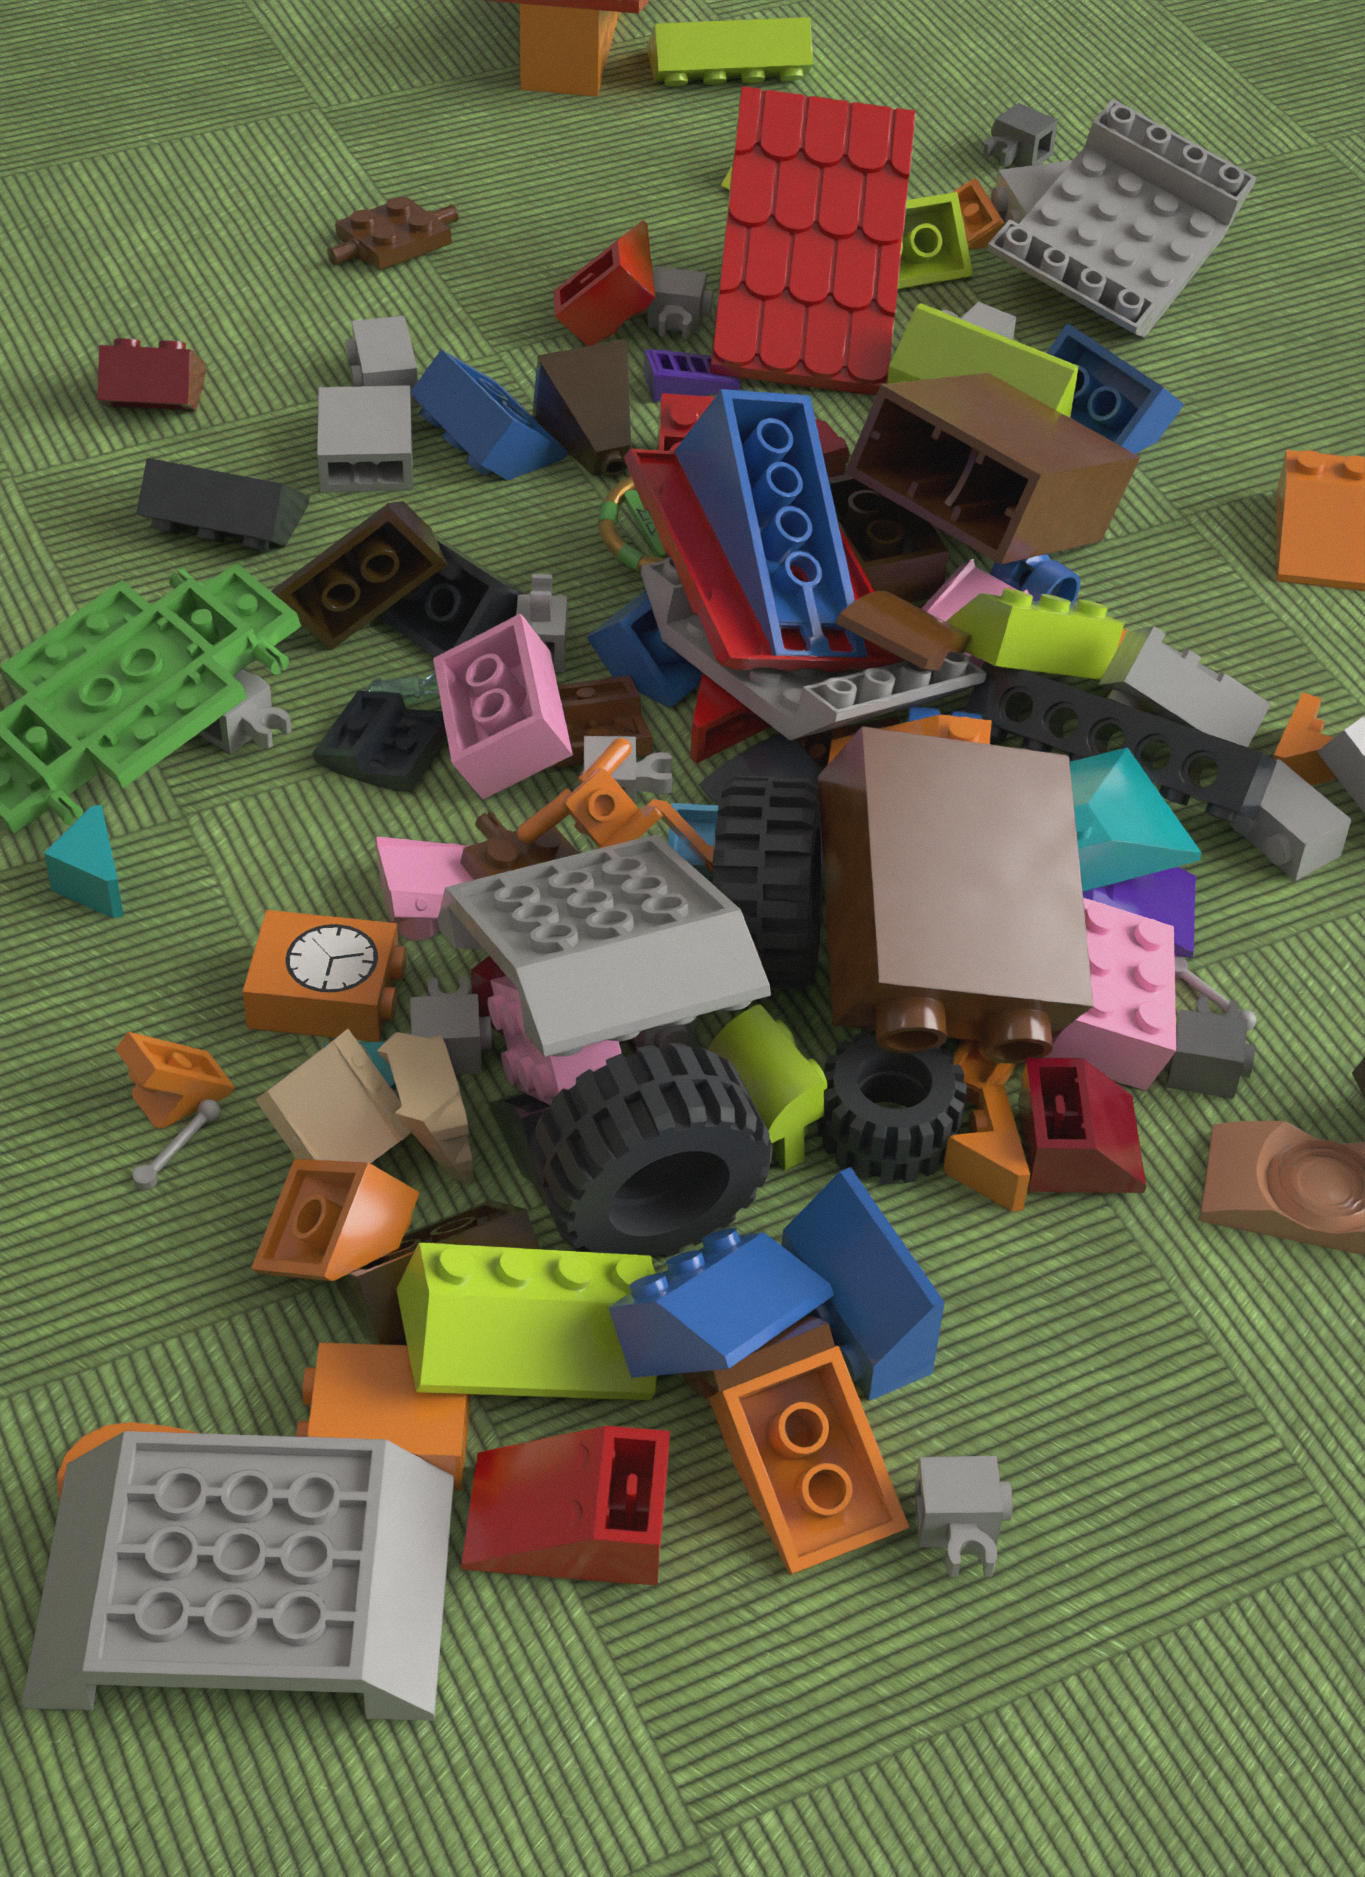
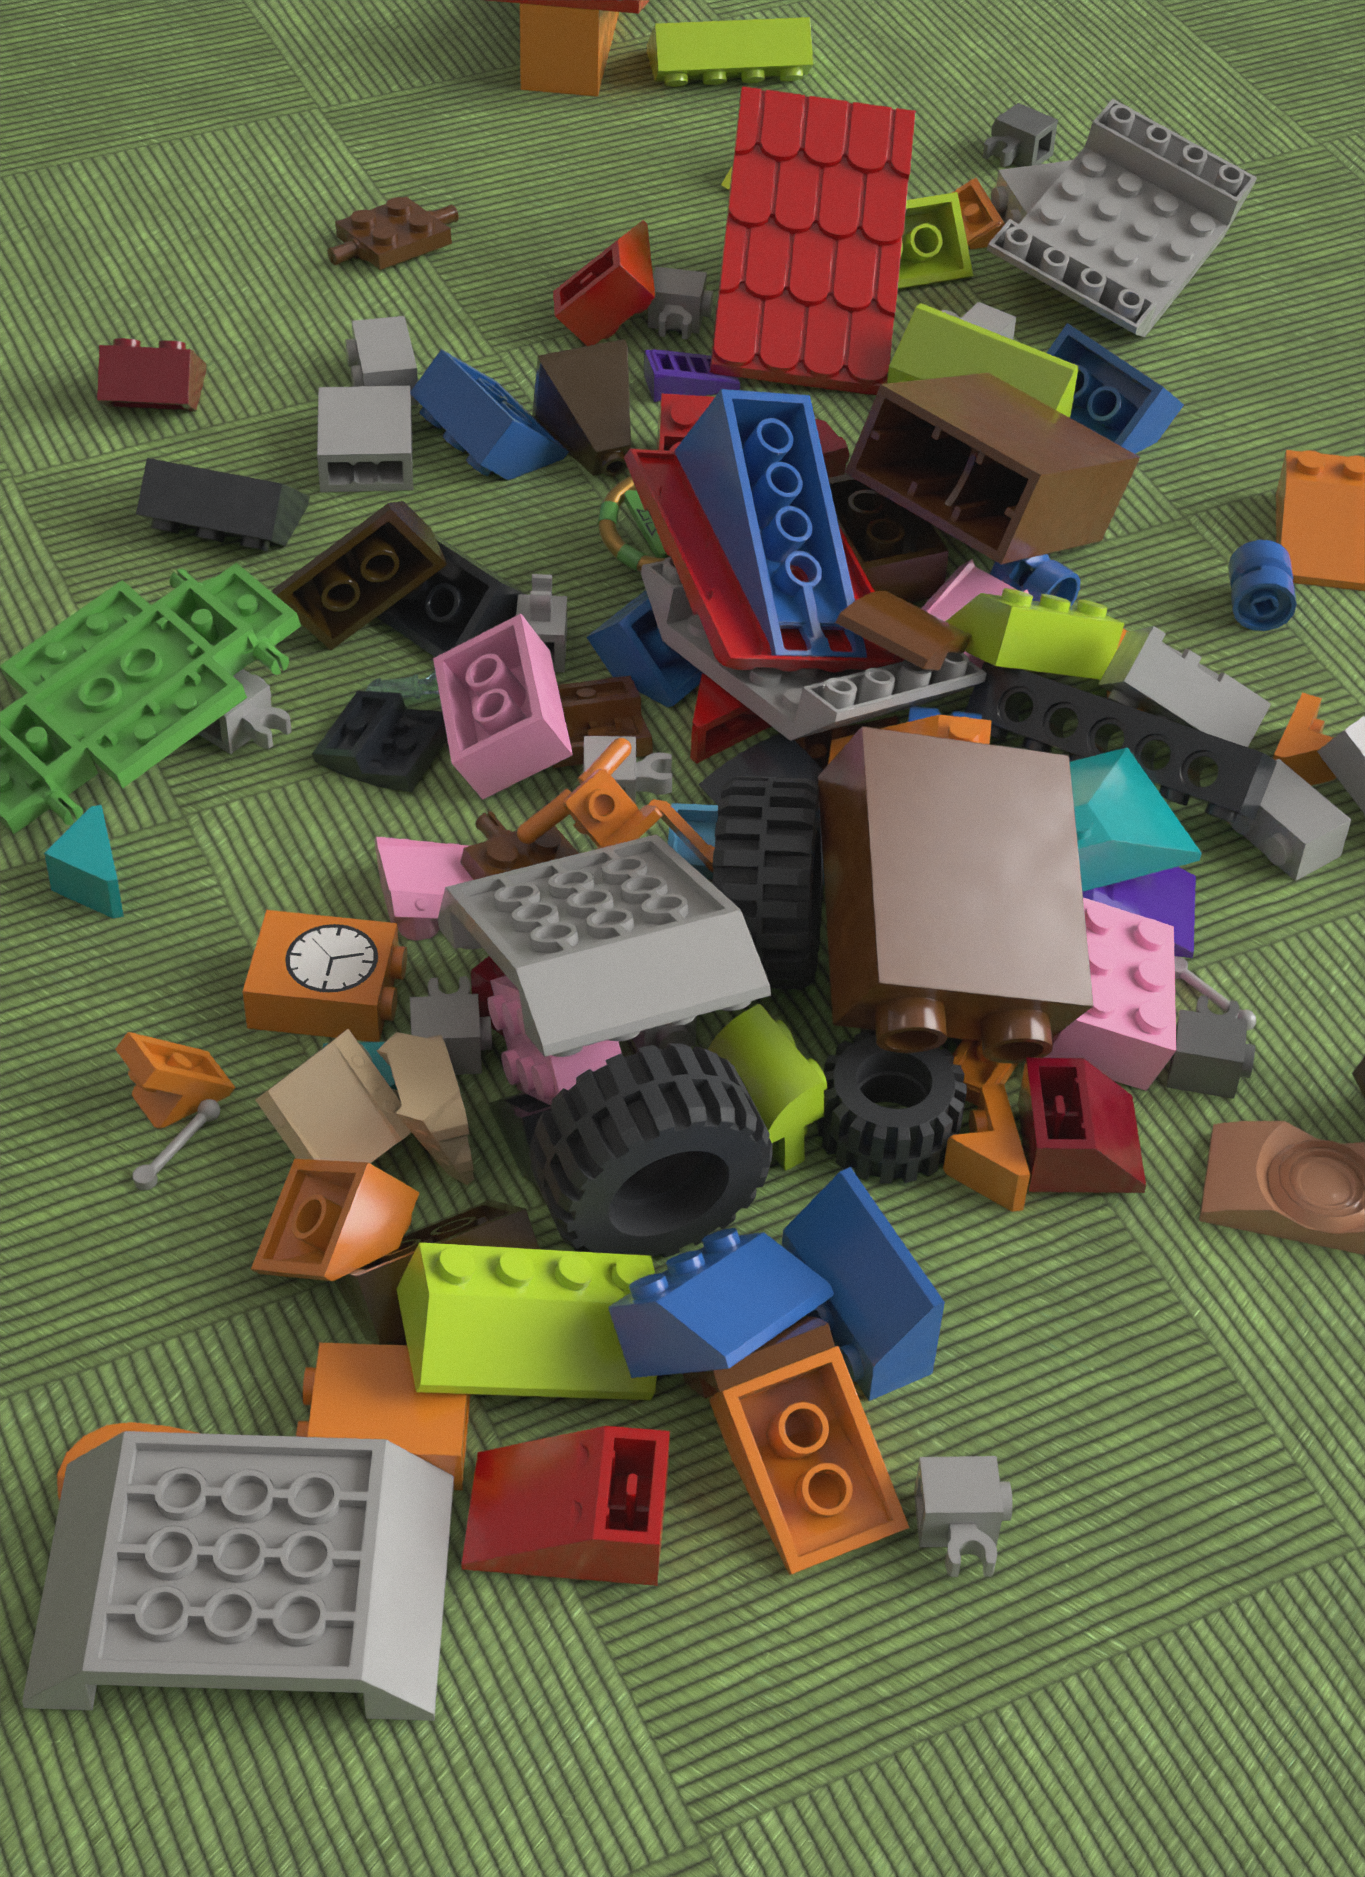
none -> blue wheel [1228,540,1297,631]

